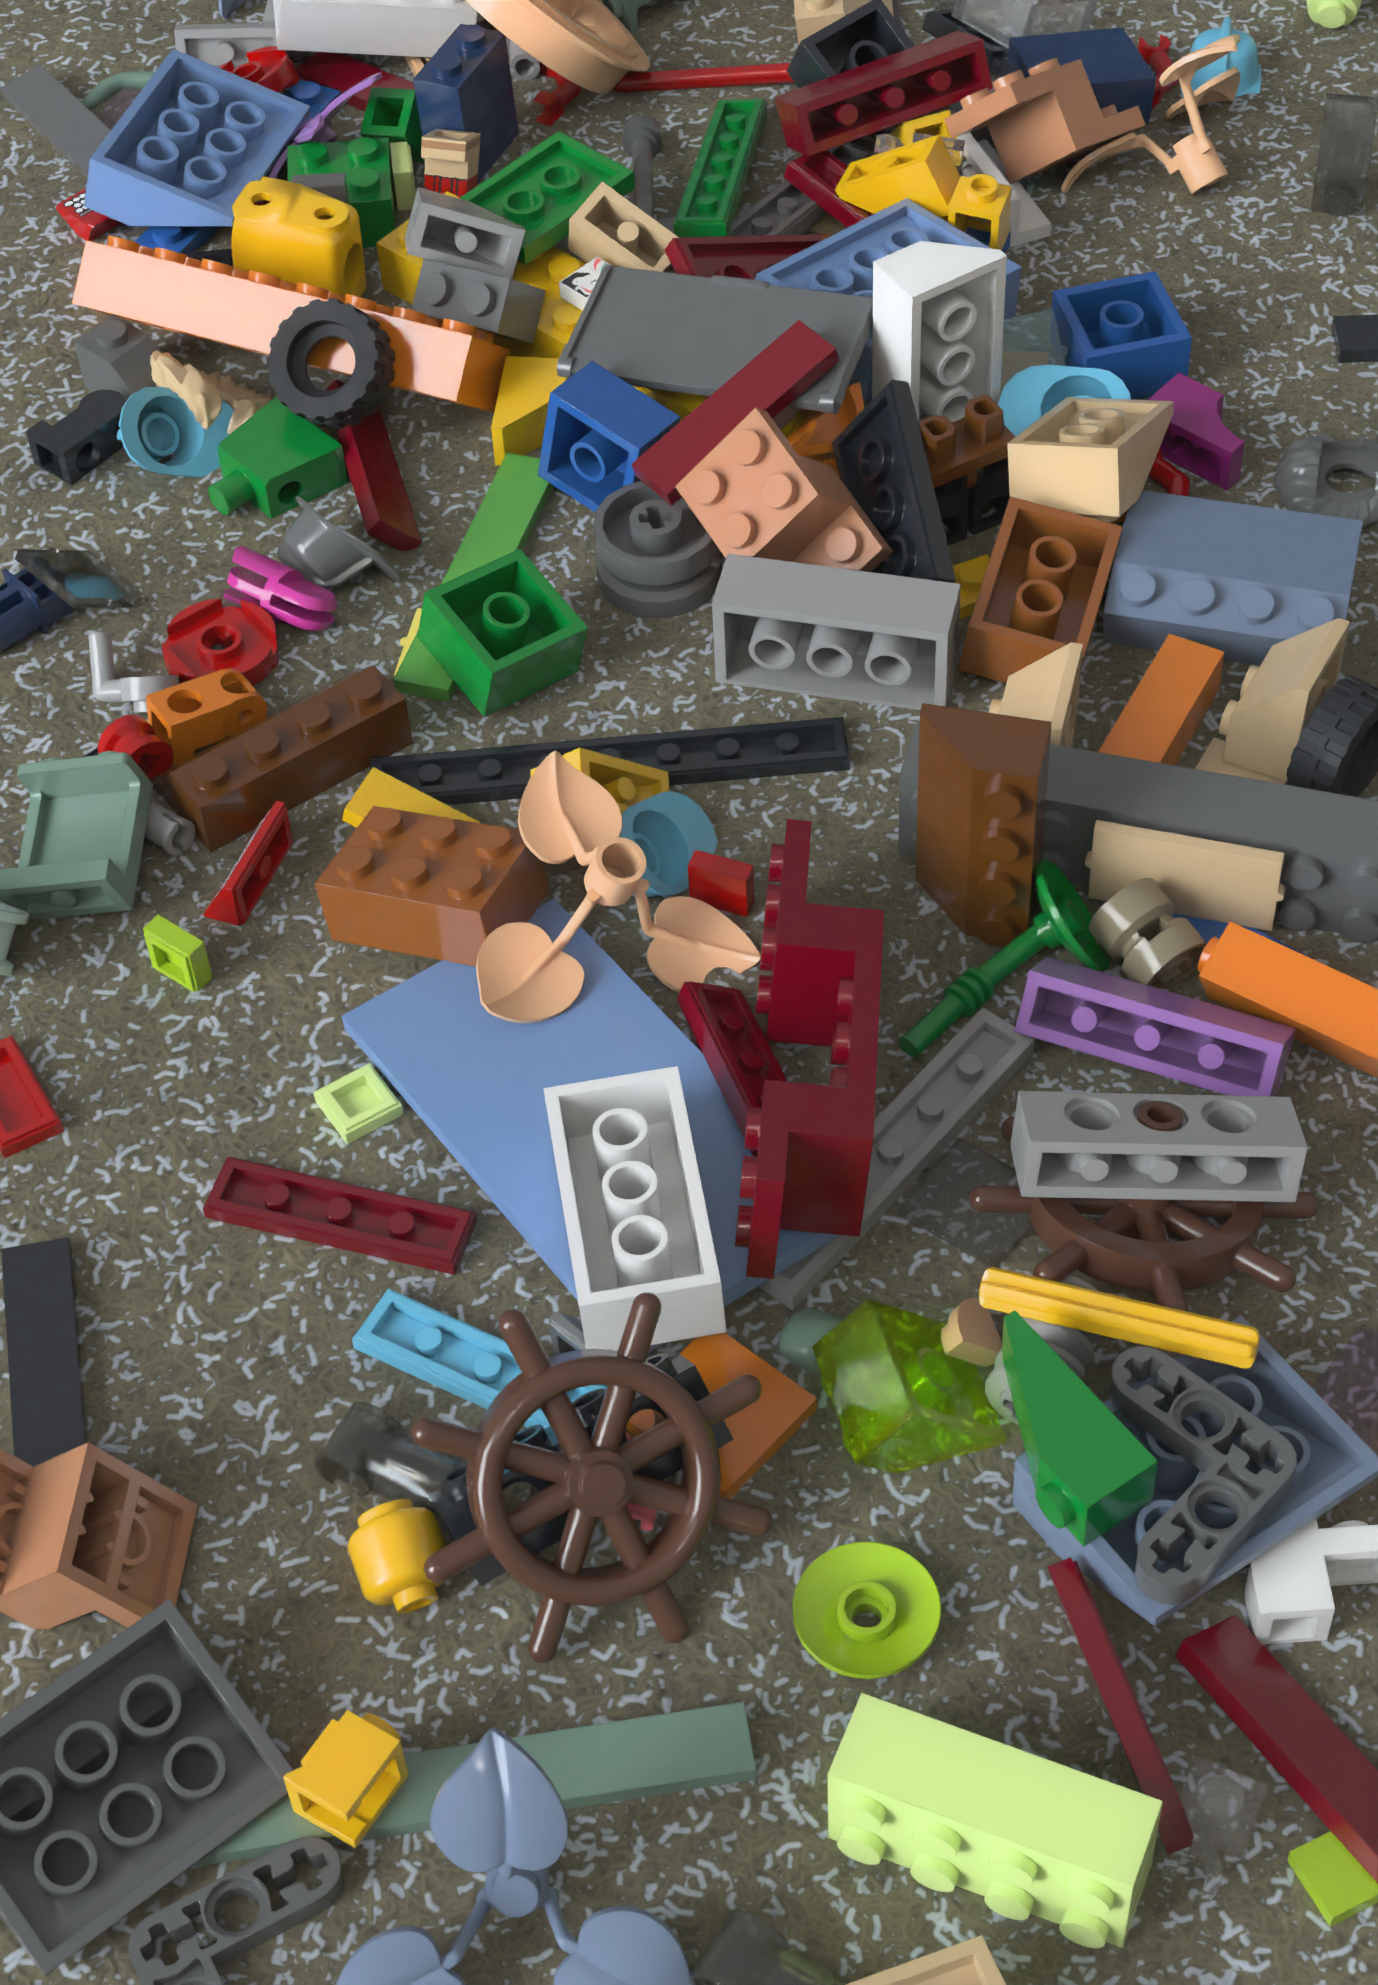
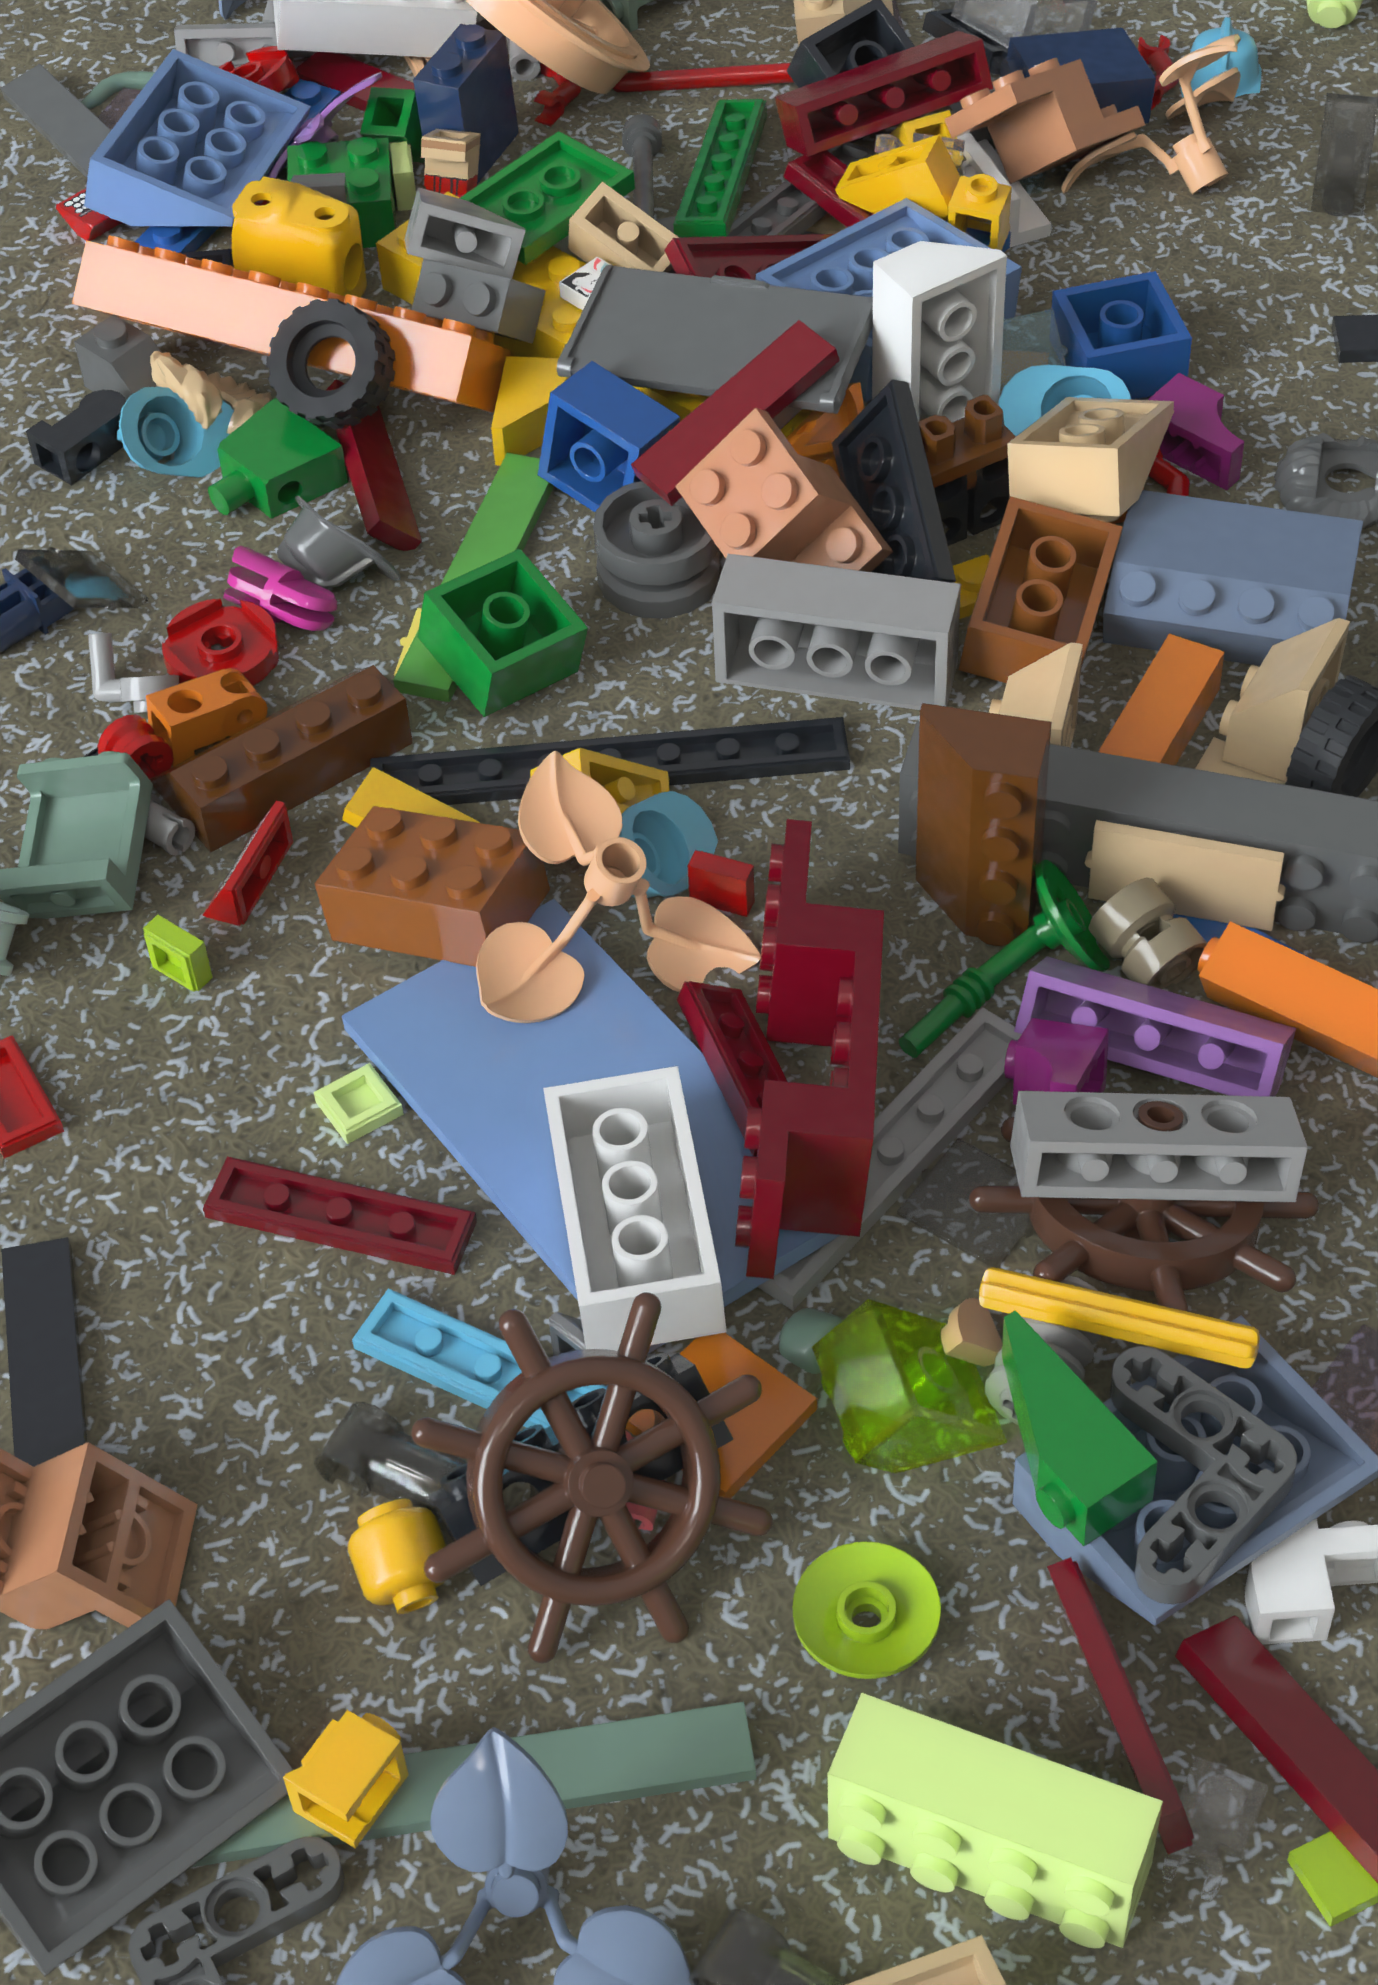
none -> magenta arch [1004,1018,1109,1105]

